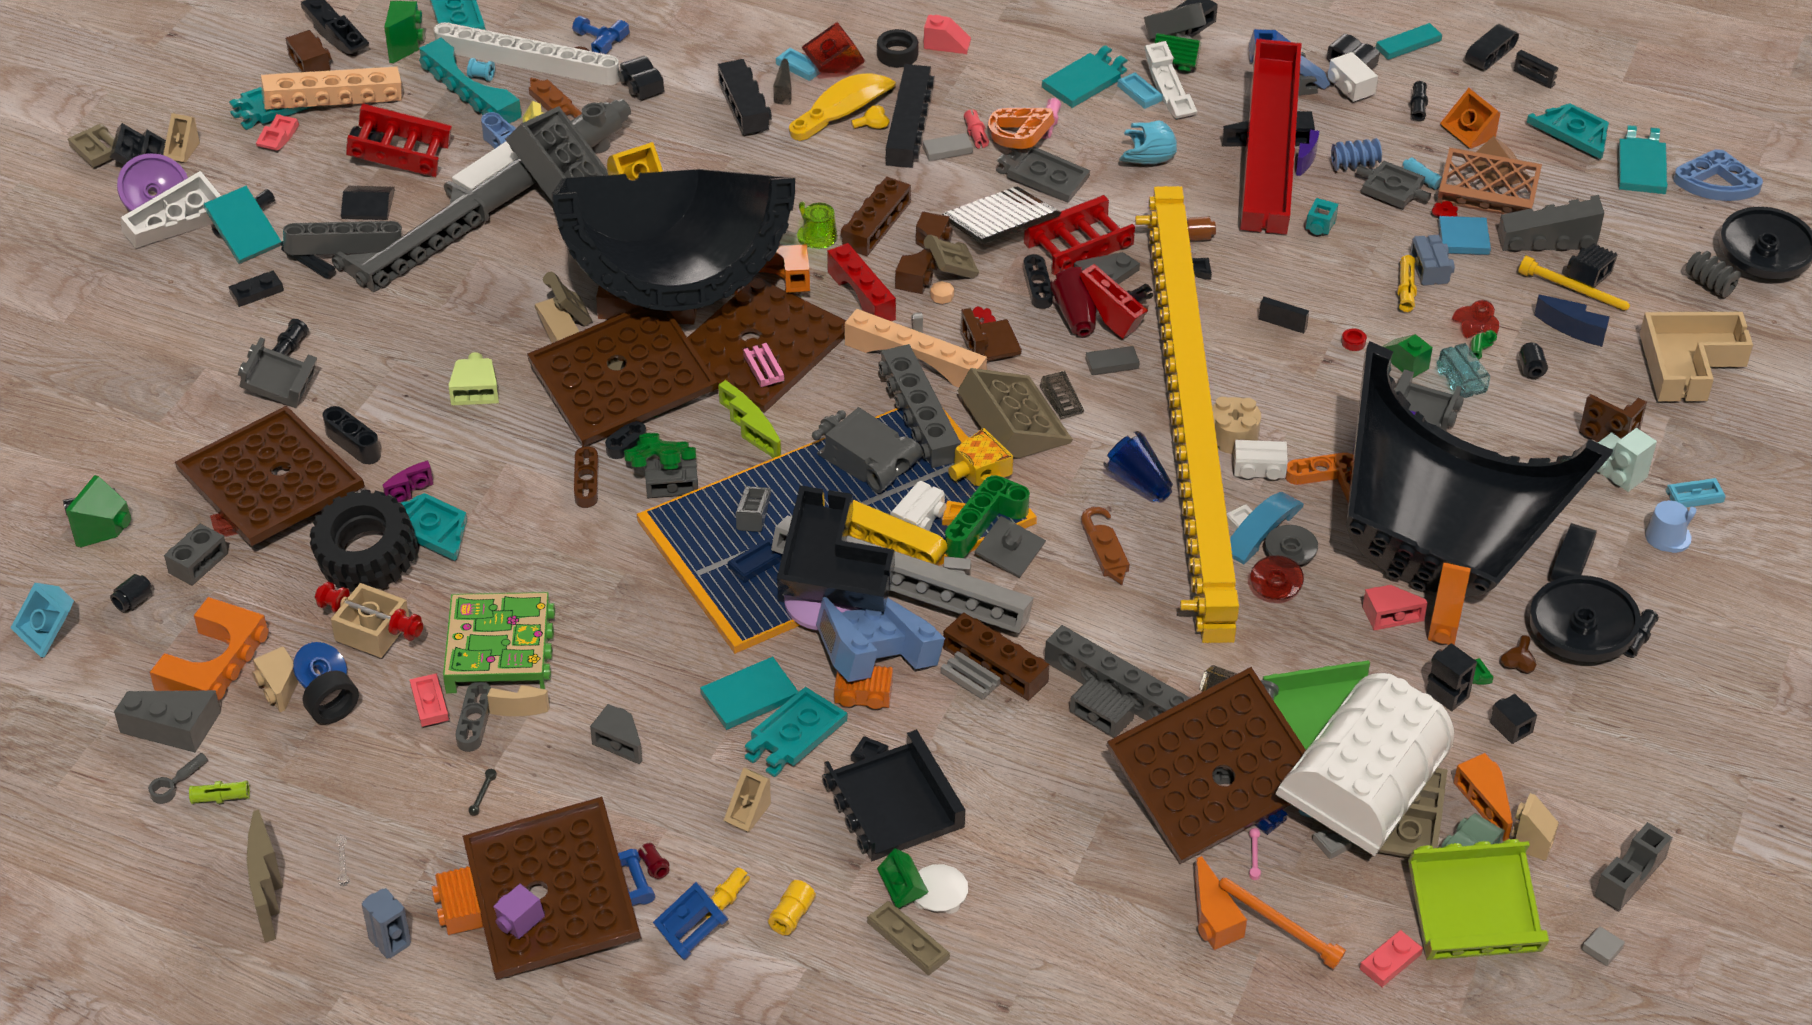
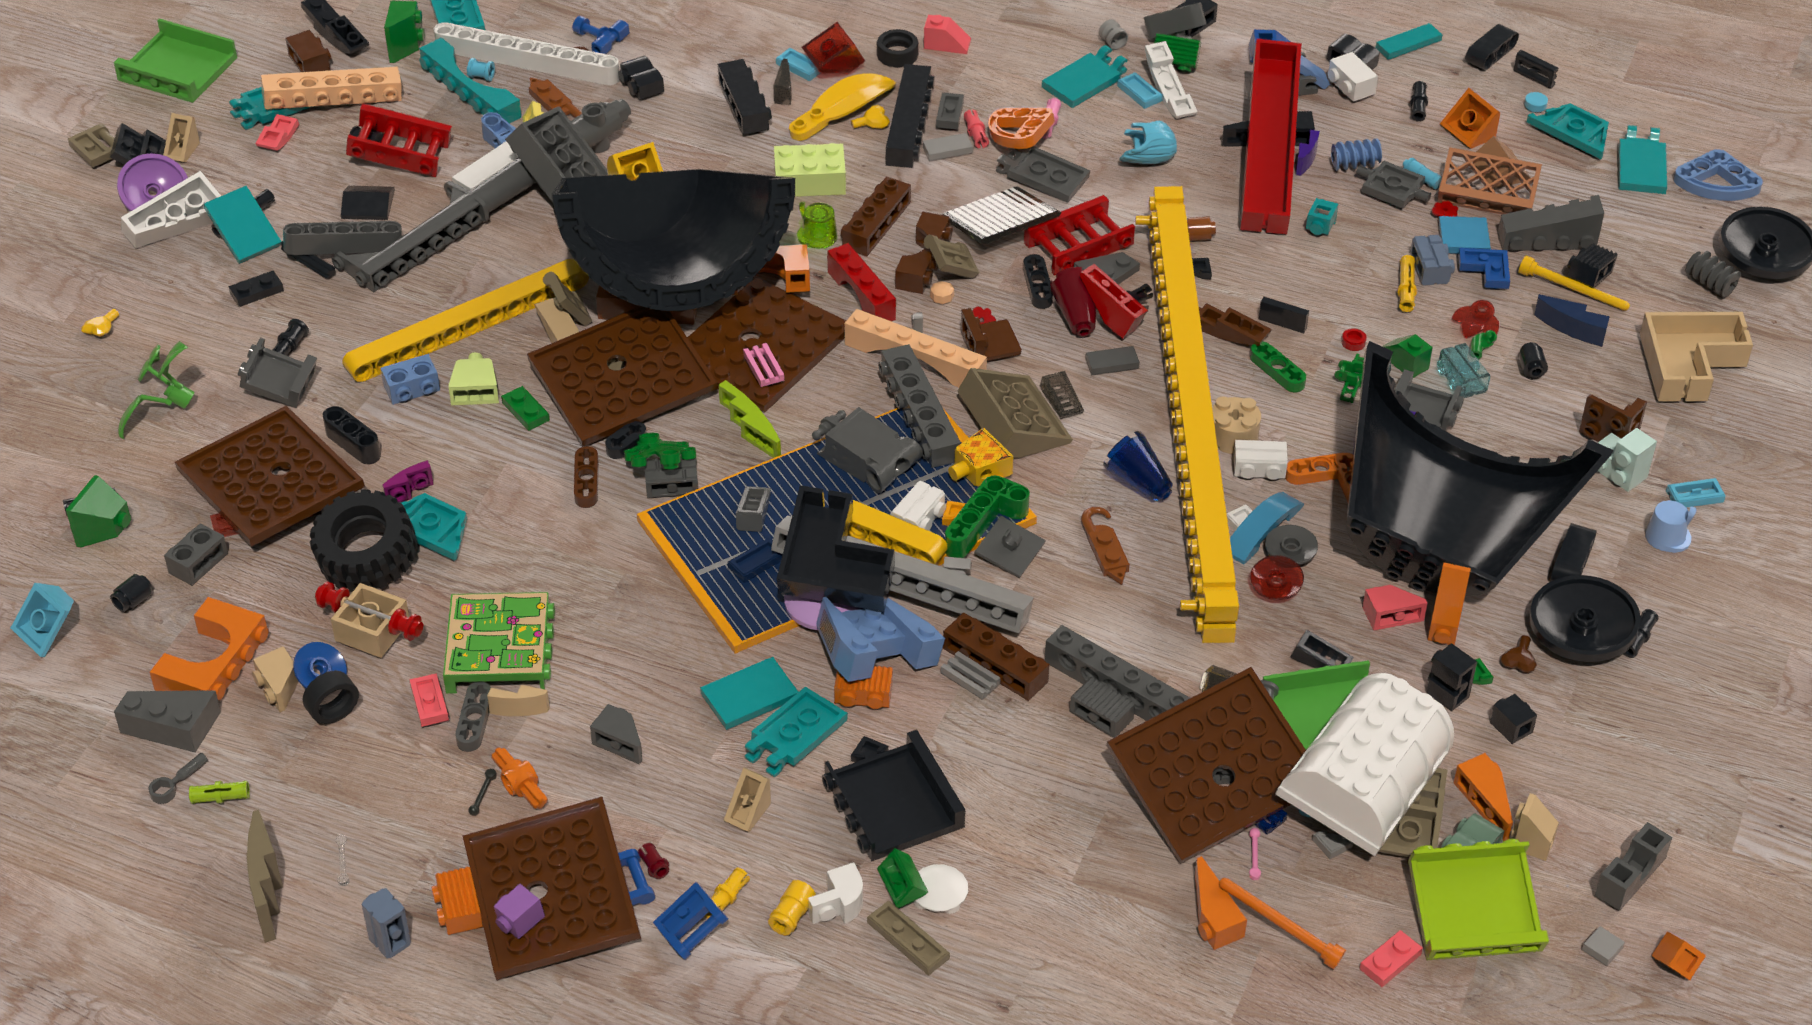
none -> yellow rock [81,309,119,337]
none -> bright green panel [114,18,237,103]
none -> bright green plant [118,341,195,439]
none -> yellow beam [342,258,589,382]
none -> medium blue brick [380,354,440,405]
none -> orange axle [491,747,548,809]
none -> green plate [501,386,550,431]
none -> yellowish green brick [774,143,846,197]
none -> white brick [808,862,863,924]
none -> dark grey plate [936,92,964,129]
none -> light grey wheel [1099,19,1128,50]
none -> reddish brown slope [1199,303,1271,346]
none -> green beam [1250,341,1307,393]
none -> black slope [1290,630,1354,668]
none -> green piece [1334,353,1364,403]
none -> blue plate [1458,248,1510,289]
none -> medium azure tile [1524,92,1548,112]
none -> orange panel [1652,931,1706,980]

